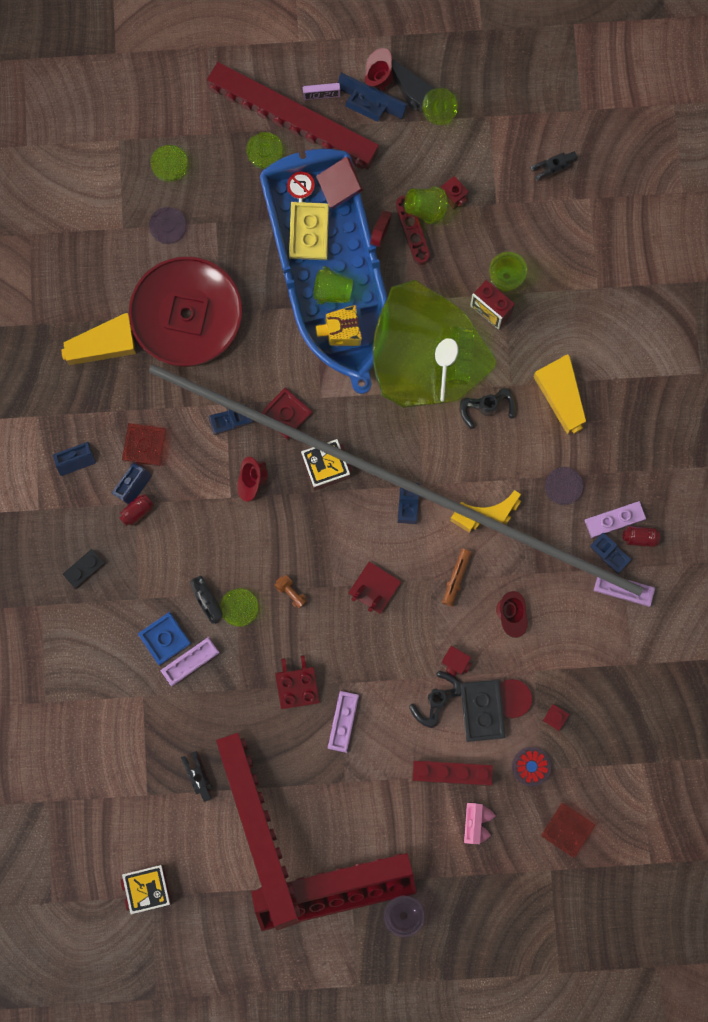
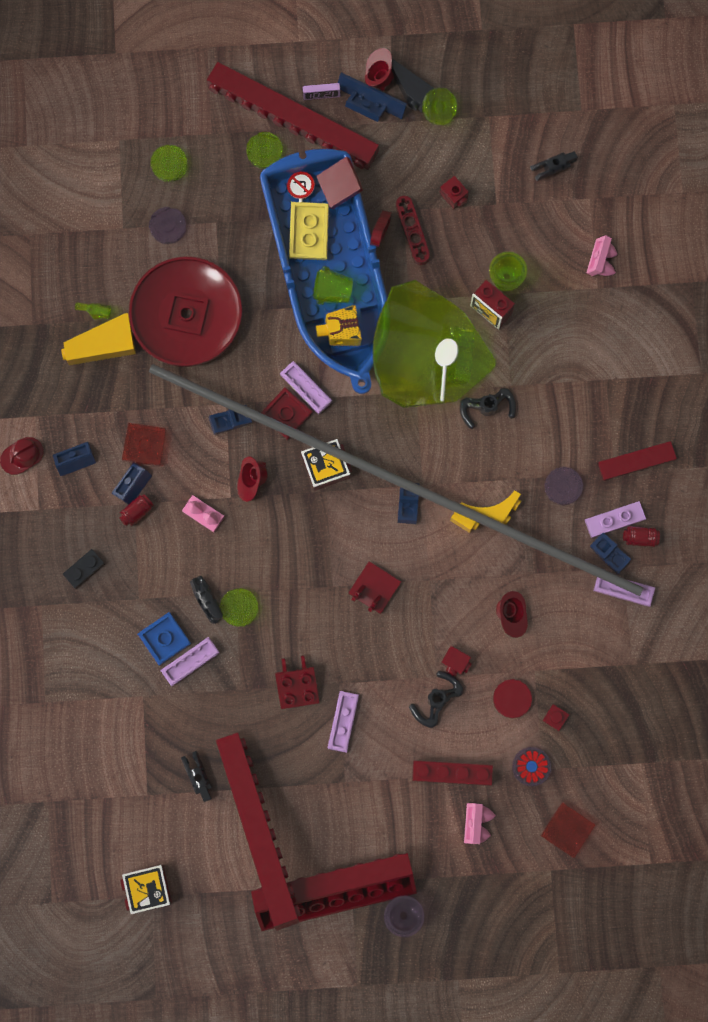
dark orange bar [274,575,307,609] -> none
clear neon green piece [404,186,448,225] -> none
dark orange pin [441,549,472,607] -> none
black tile [460,679,506,742] -> none
yellow slope [533,354,586,434] -> none
none -> dark red piece [0,437,44,475]
none -> clear neon green piece [75,302,111,320]
none -> bright pink tile [182,495,225,533]
none -> lavender plate [280,361,332,415]
none -> bright pink tile [587,235,617,276]
none -> dark red tile [597,441,677,481]

